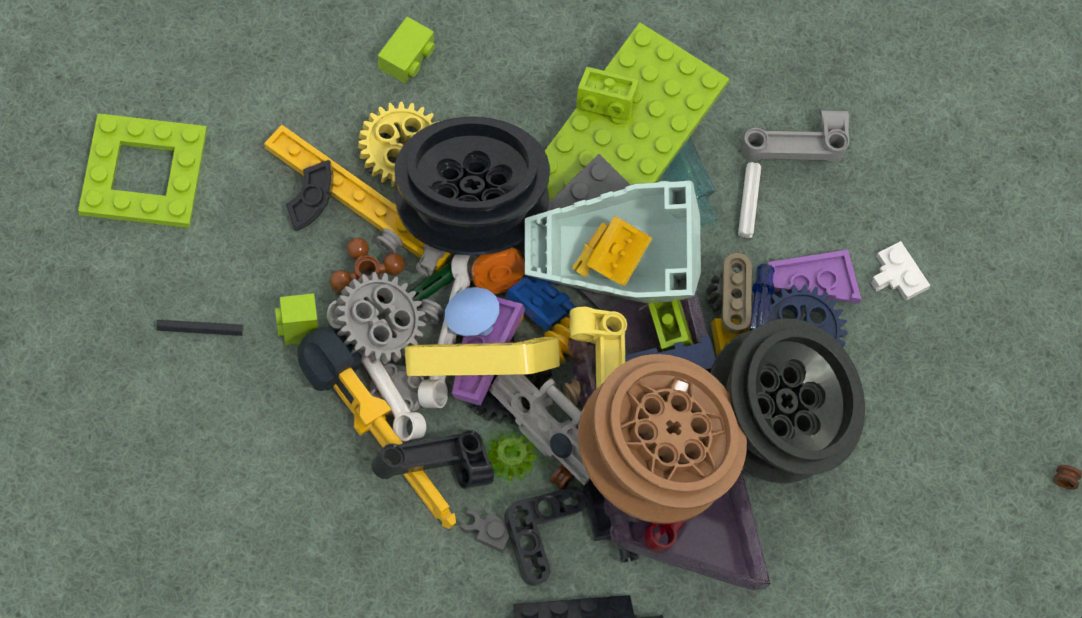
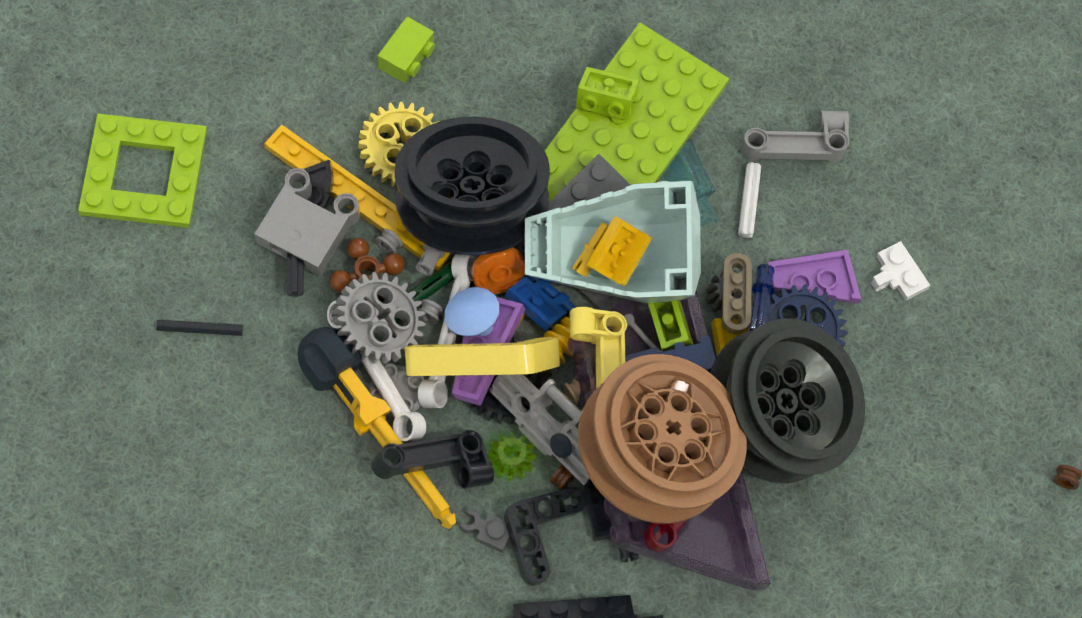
lime brick [275,293,318,345] -> none
none -> light grey piece [254,168,360,297]
none -> light grey hinge [624,314,663,352]

